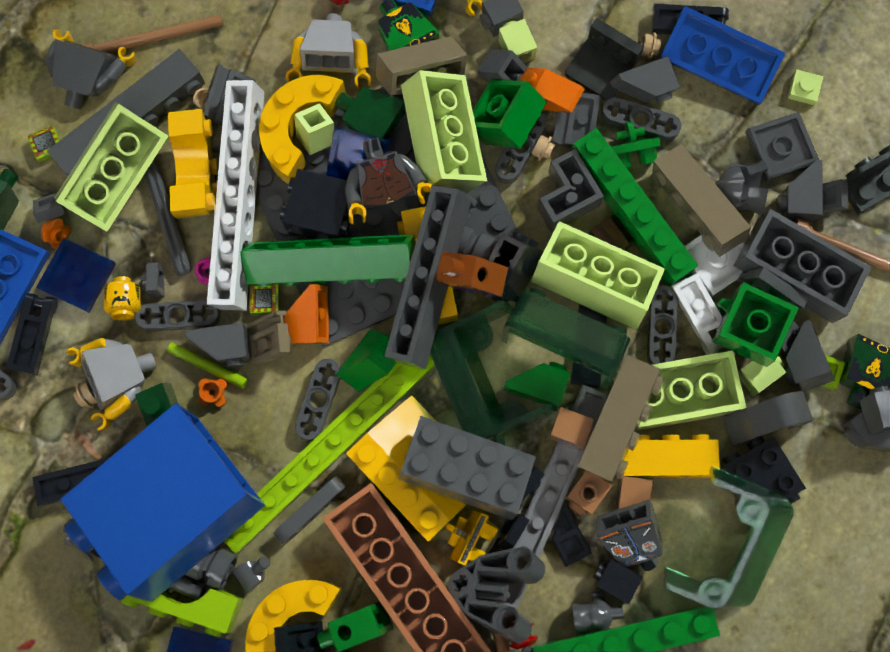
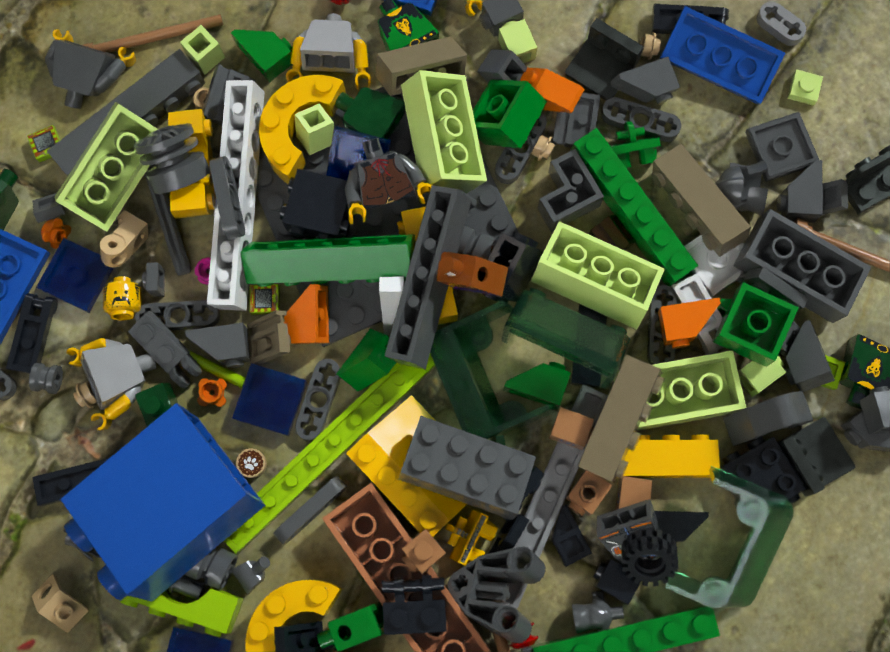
none -> dark grey wheel [29,362,63,394]
none -> tan bracket [31,574,89,633]
none -> tan leg [100,210,148,268]
none -> dark grey hinge [128,311,202,388]
none -> dark grey wheel [134,123,210,194]
none -> yellowish green brick [180,25,225,75]
none -> dark grey beam [209,156,245,240]
none -> green slope [231,29,293,83]
none -> clear blue plate [232,363,307,437]
none -> tile [236,448,267,479]
none -> white piece [379,276,404,335]
none -> black plate [382,575,447,635]
none -> medium nougat brick [401,529,446,574]
none -> black tyre [621,528,678,586]
none -> black tile [655,511,709,542]
none -> orange slope [658,298,720,349]
none -> light grey beam [757,1,806,46]
none -> pearl dark grey bracket [778,417,855,496]

